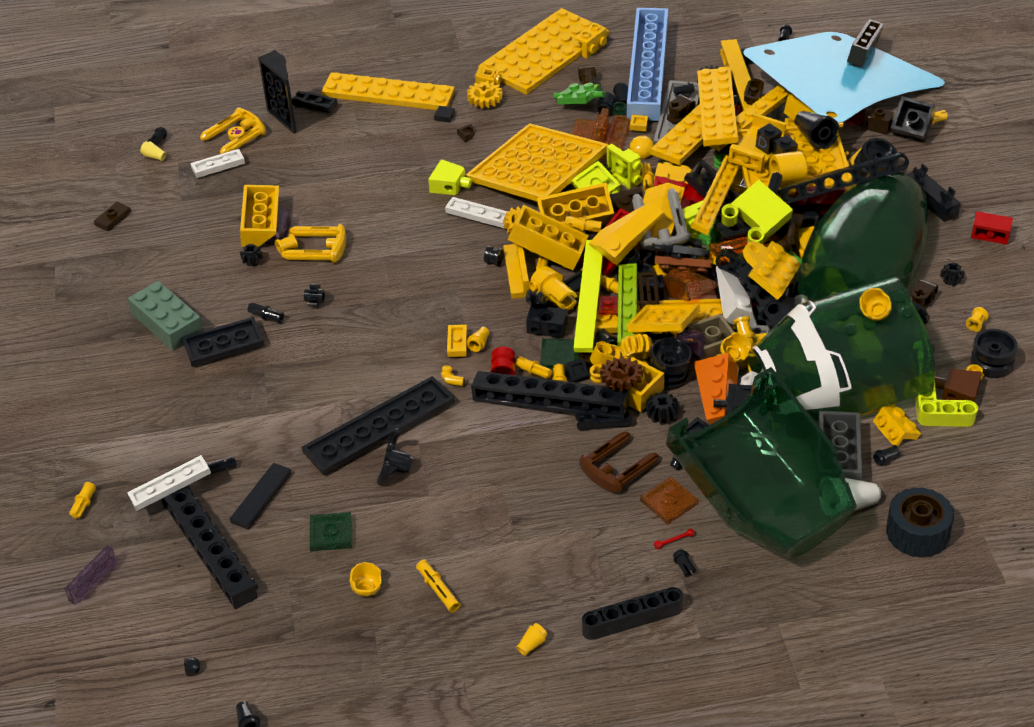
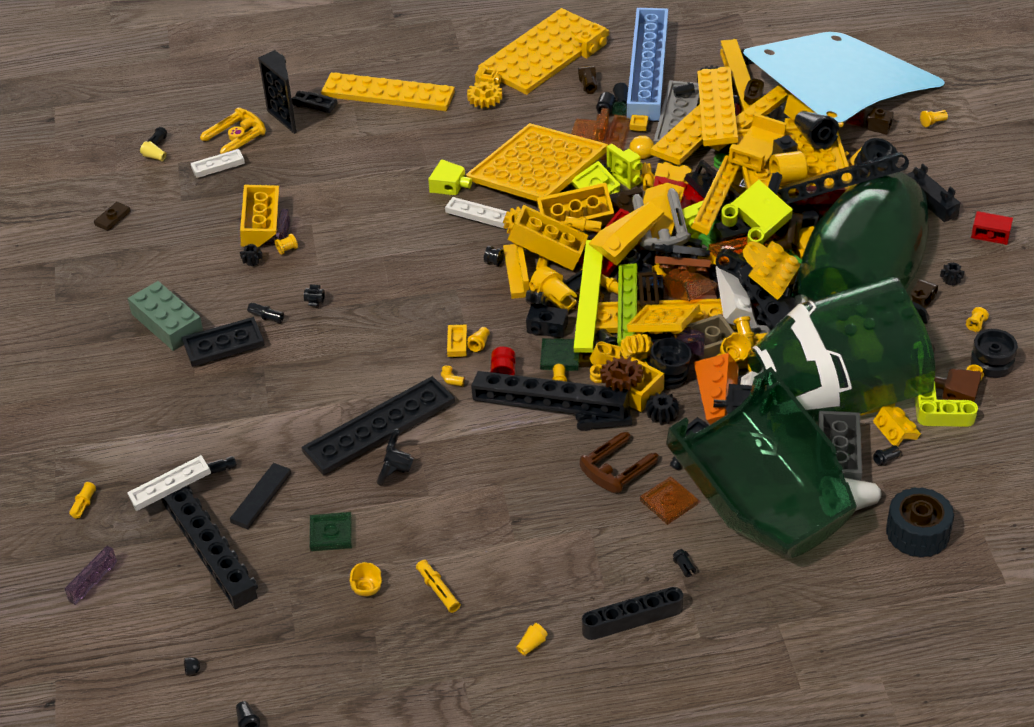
yellow piece [281,224,346,263] -> none
black tile [434,106,455,122] -> none
dark brown tile [457,124,474,143] -> none
yellow axle [515,356,552,379] -> none
bright green plate [553,83,605,104] -> none
black tile [565,358,590,382] -> none
clear red plate [599,296,618,315] -> none
red hinge [654,529,695,550] -> none
dark brown piece [667,94,696,123] -> none
black brick [755,123,782,155] -> none
black pin [778,25,792,41] -> none
dark brown brick [847,19,884,67] -> none
yellow hair [860,288,892,321] -> none
black brick [891,96,936,142] -> none

